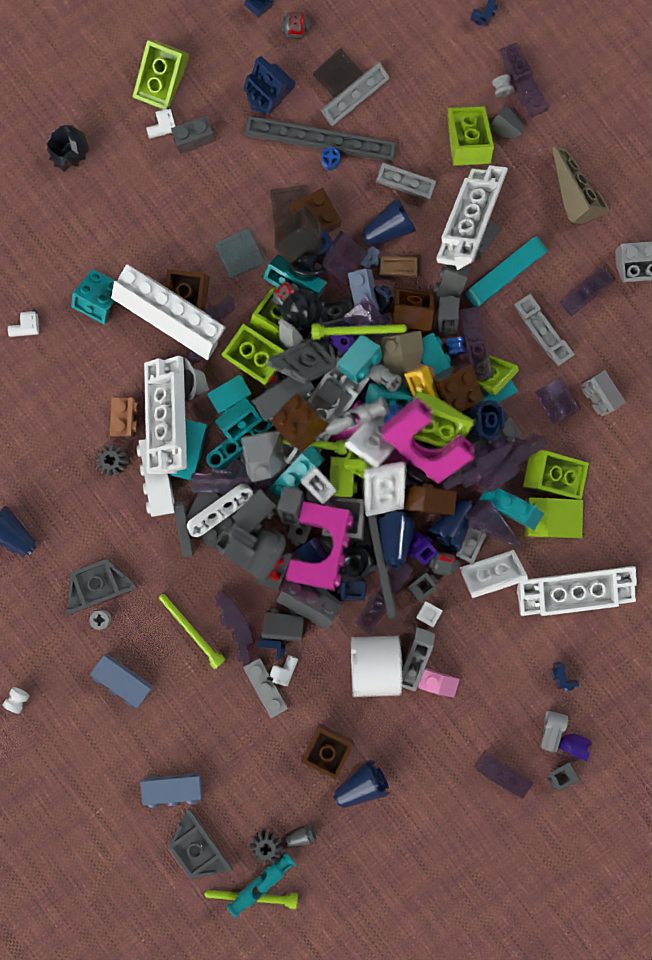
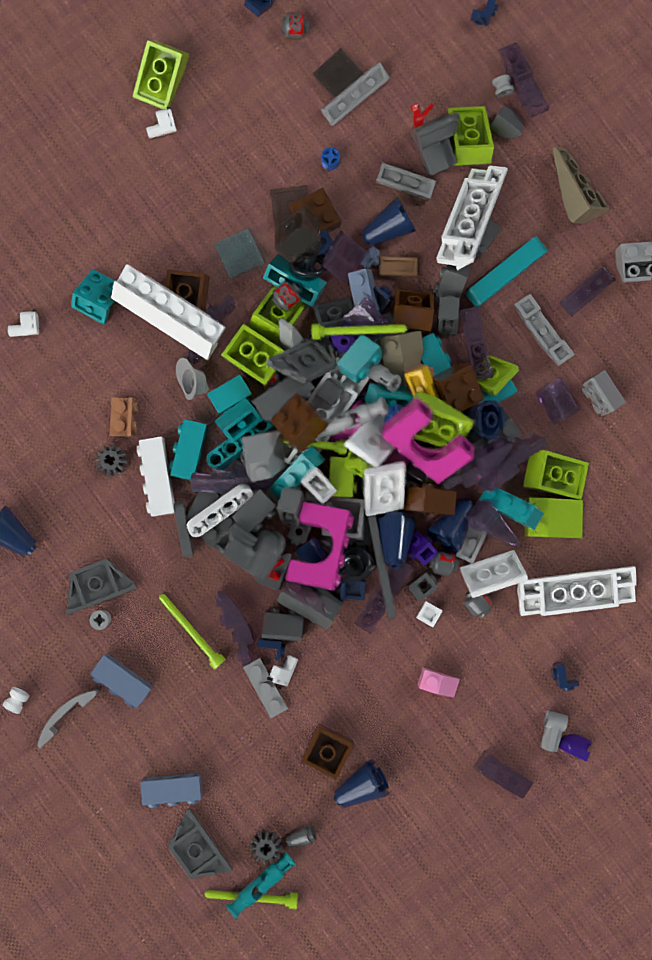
black hair [47,125,89,172] -> none
white slope [144,356,187,474] -> none
dark grey brick [171,116,215,153] -> none
dark blue piece [243,56,296,114] -> none
dark grey tile [245,116,396,163] -> none
black hair [277,288,325,331] -> none
white brick [351,636,401,697] -> none
light grey slope [401,628,435,691] -> none
blue wheel [446,337,467,356] -> none
dark grey brick [548,762,581,791] -> none
none -> light grey slope [37,688,100,748]
none -> dark grey piece [409,103,460,175]
none -> dark grey head [464,591,493,618]

